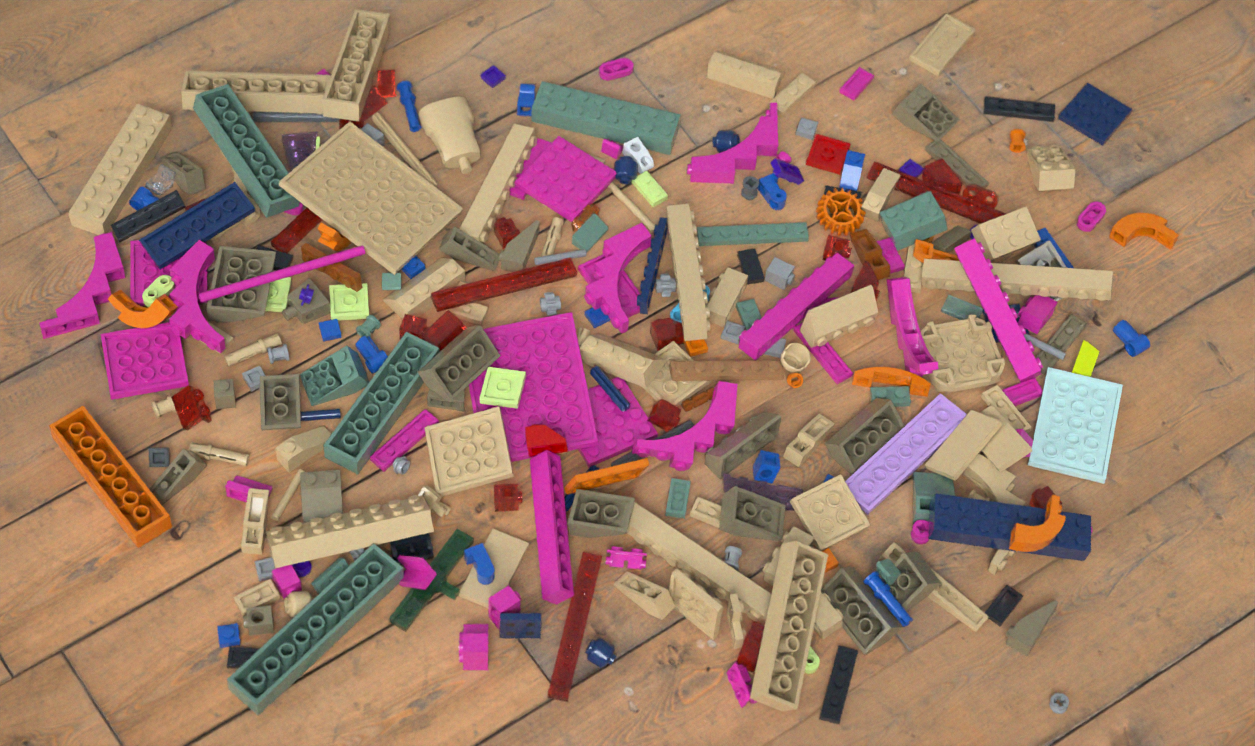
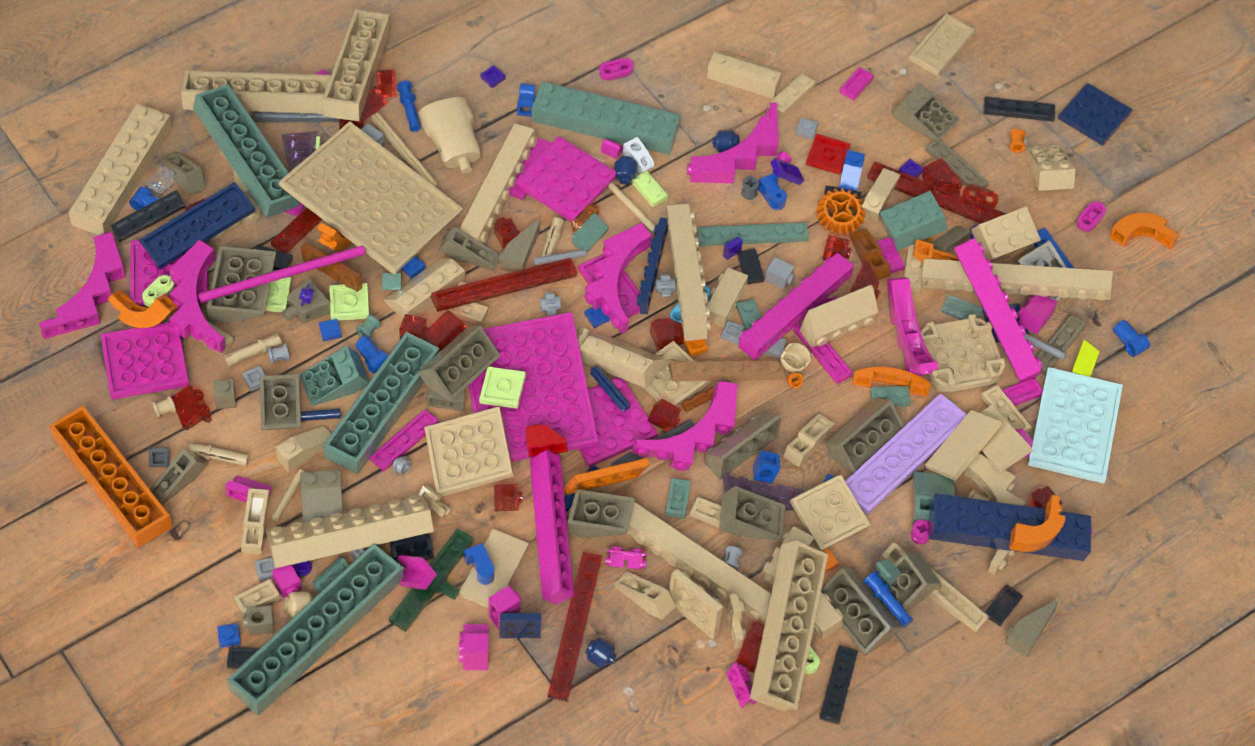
light grey bush [1050,693,1069,714] -> none
none -> dark purple tile [723,237,743,260]

